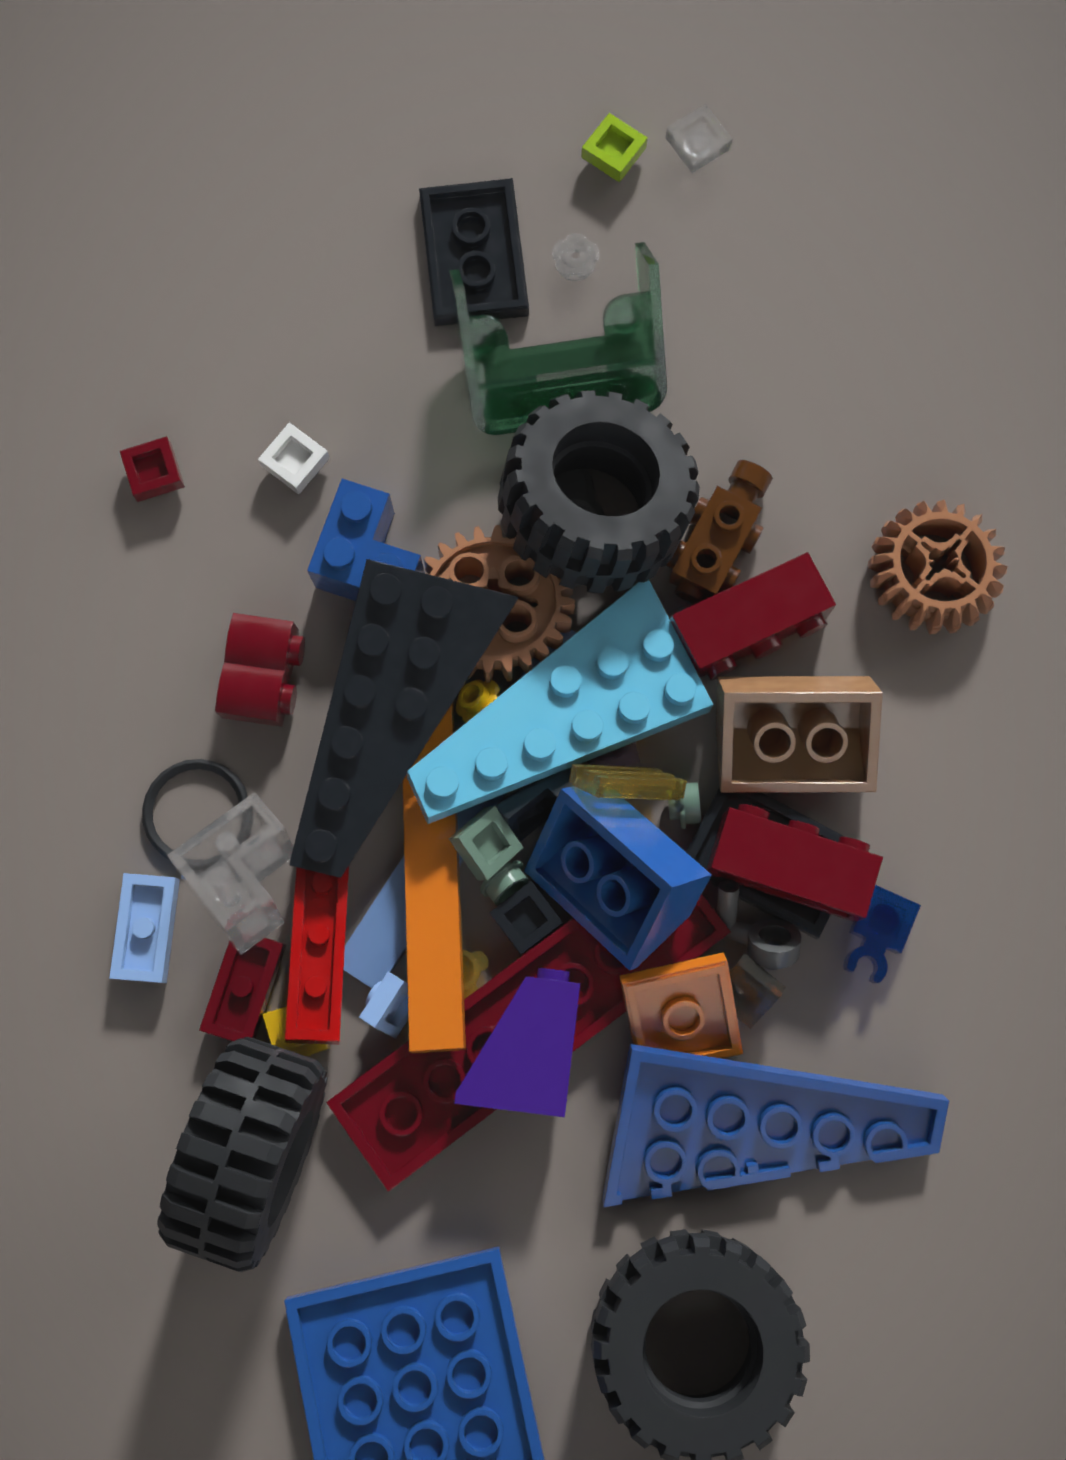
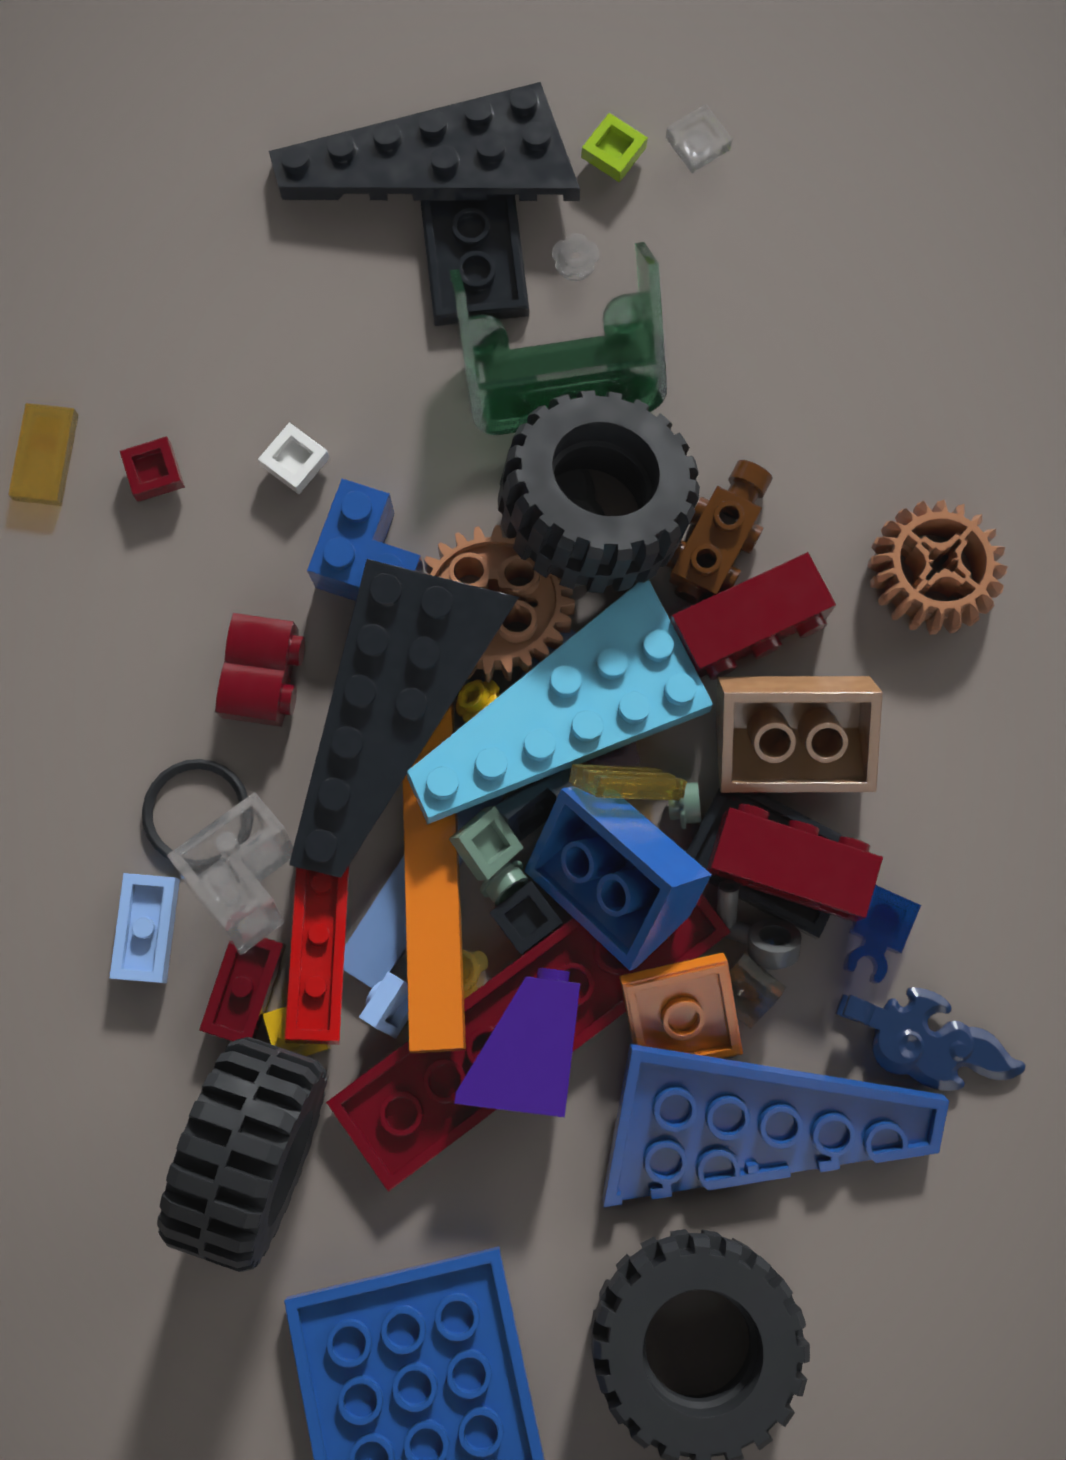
none -> clear yellow tile [8,403,79,506]
none -> black wing [269,82,580,201]
none -> dark blue piece [835,987,1026,1091]

